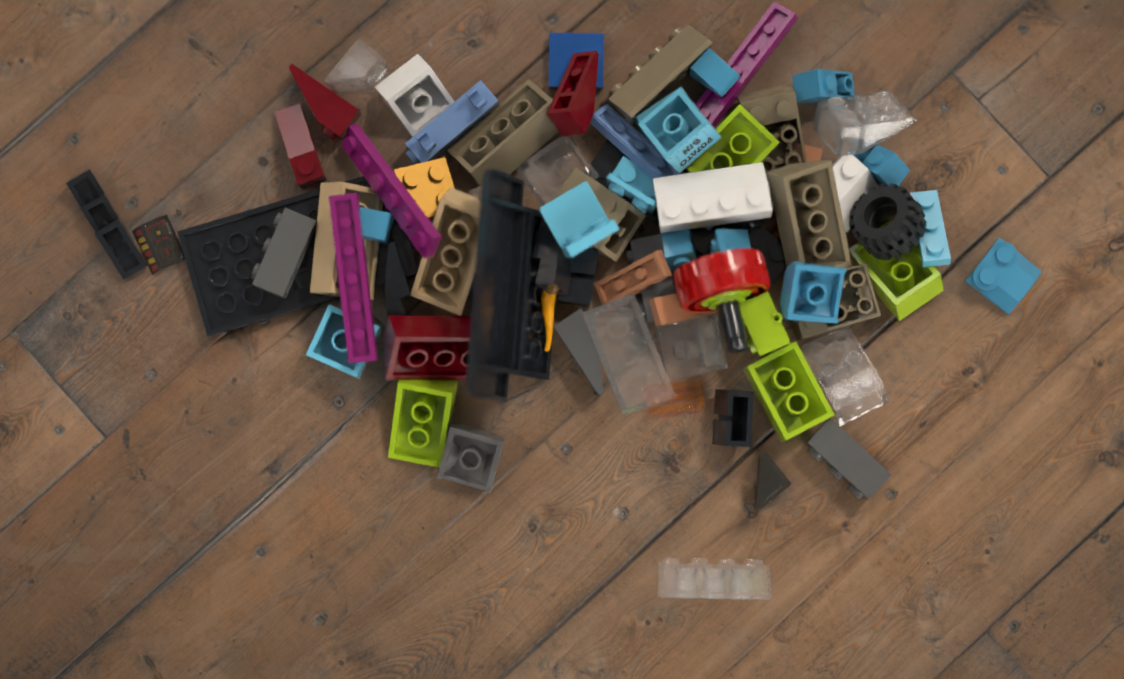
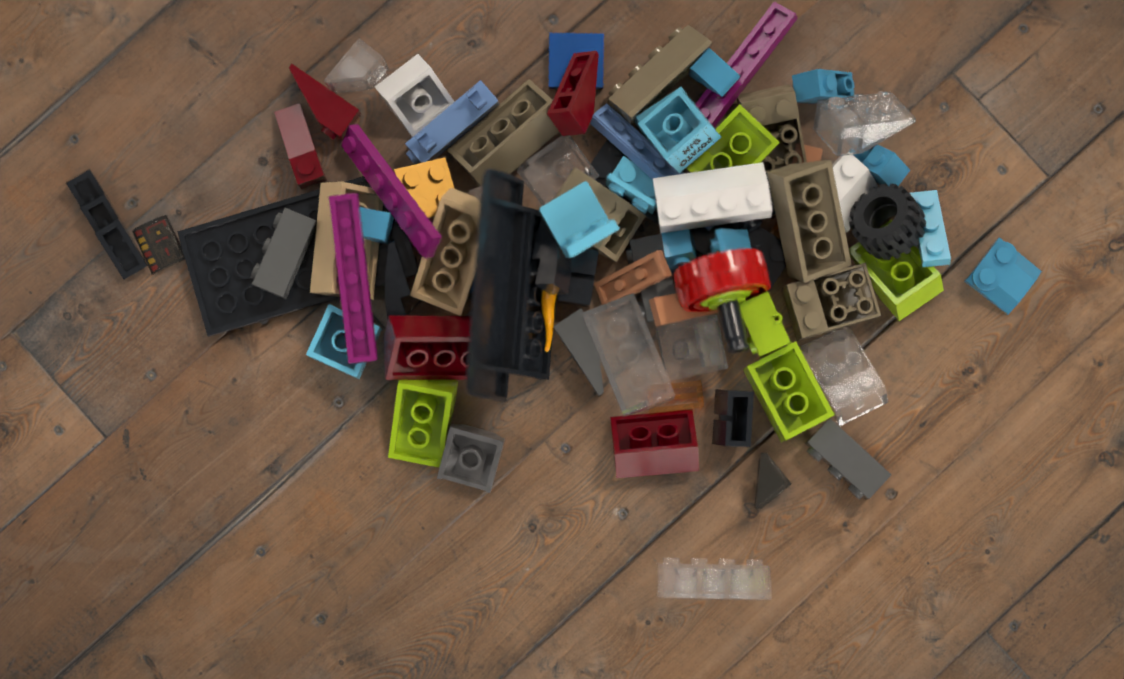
dark azure slope [780,261,847,324] -> none
none -> dark red slope [610,409,699,479]

